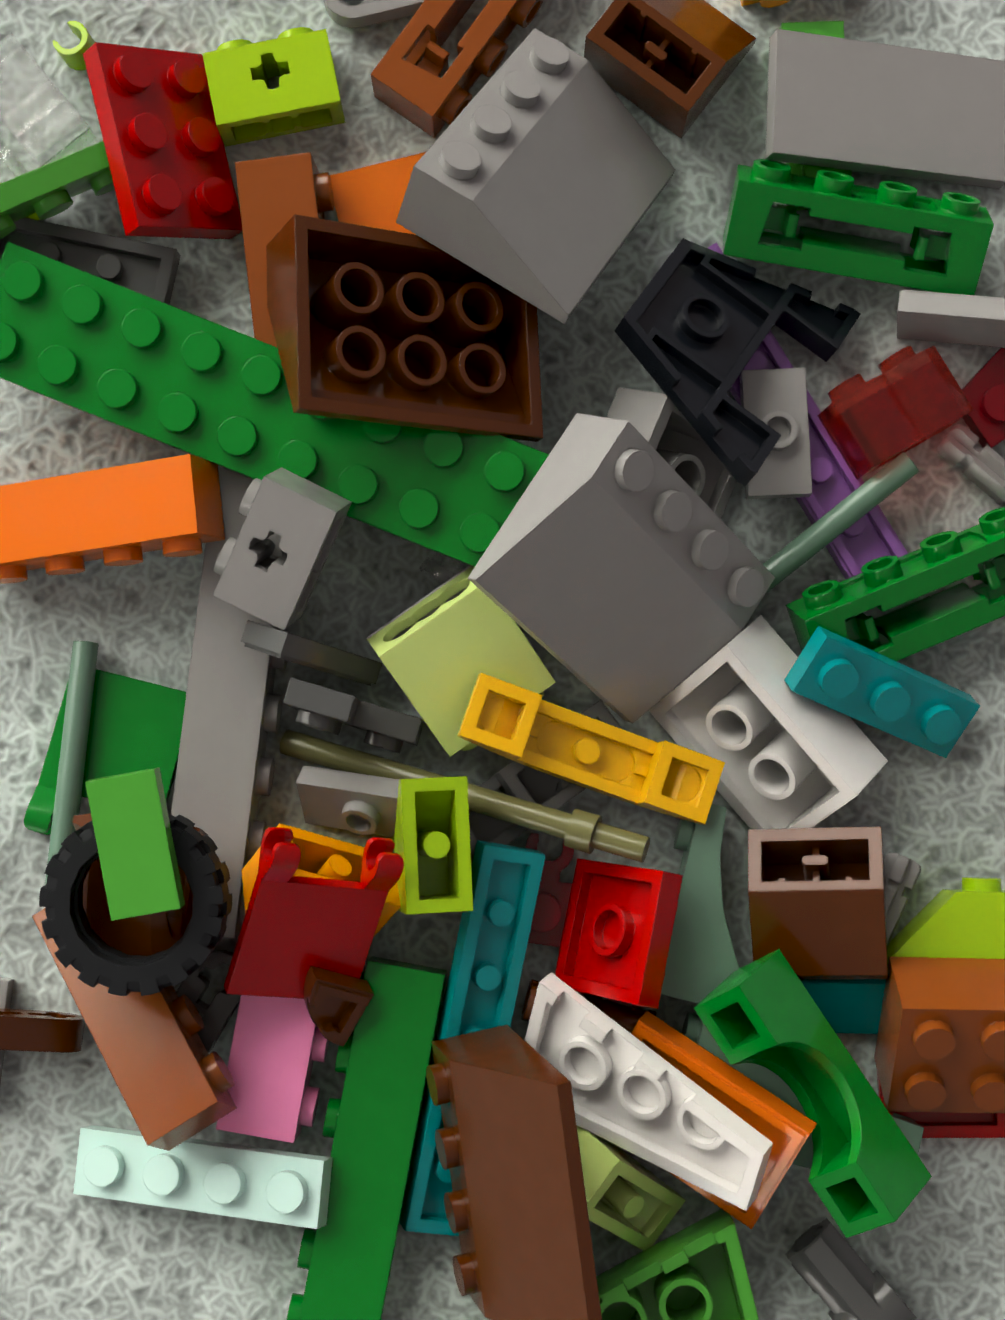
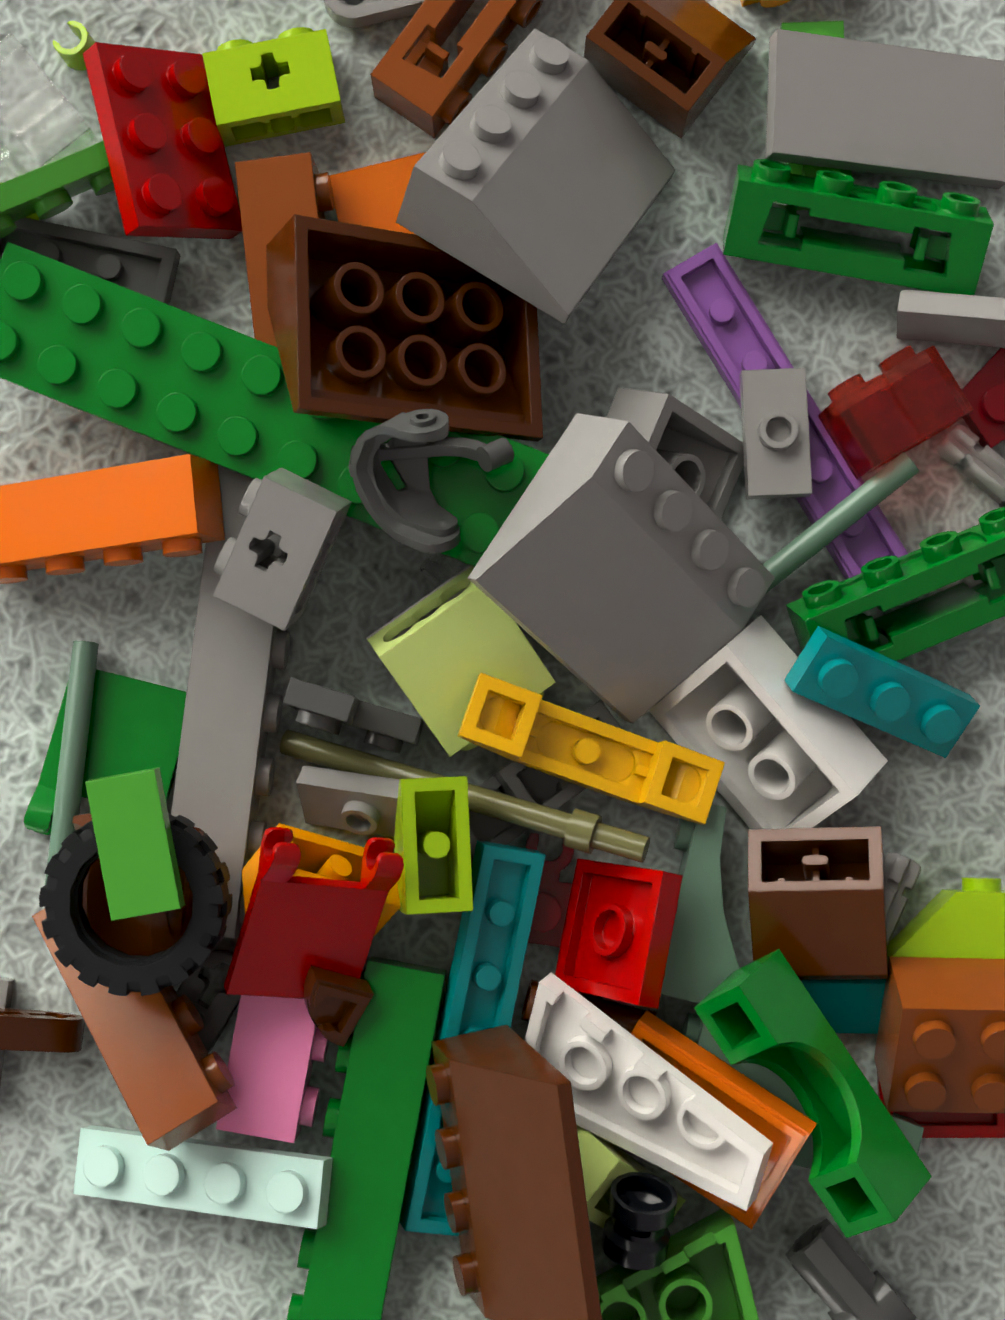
dark grey tile [241,620,383,686] -> none
black wing [614,238,861,487] -> none
none -> dark grey helmet [349,409,514,553]
none -> black wheel [601,1172,678,1270]

